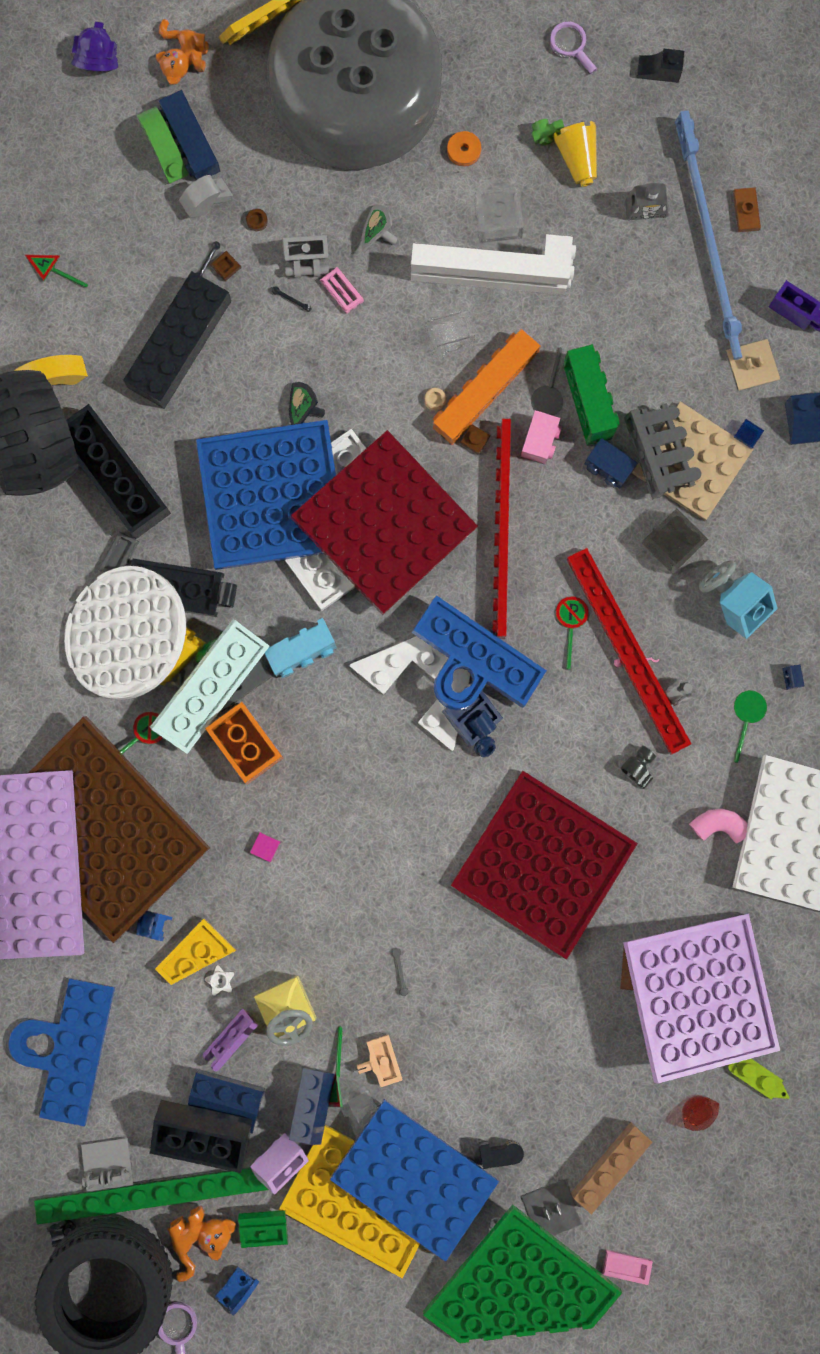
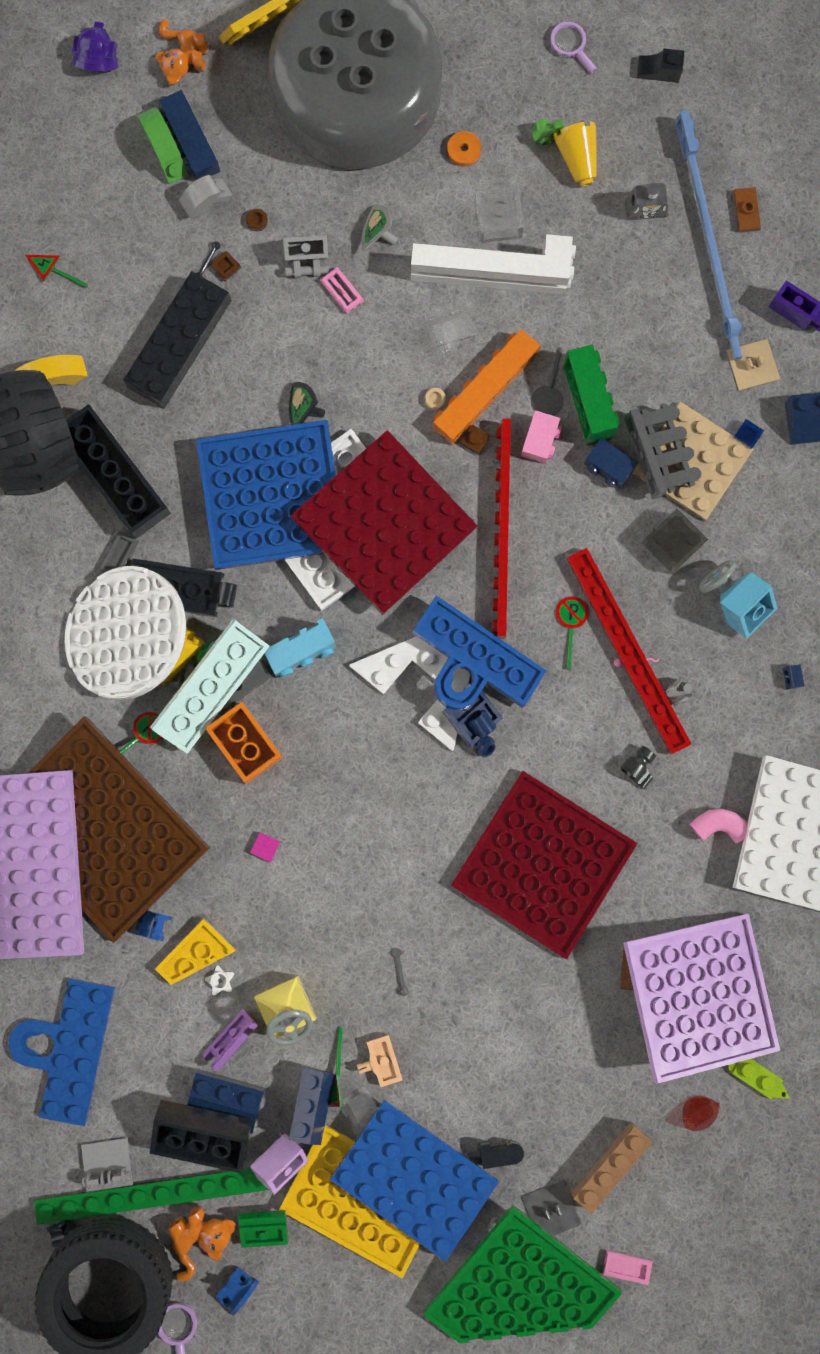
black hinge [271,286,312,312] -> none
green piece [734,690,767,763] -> none

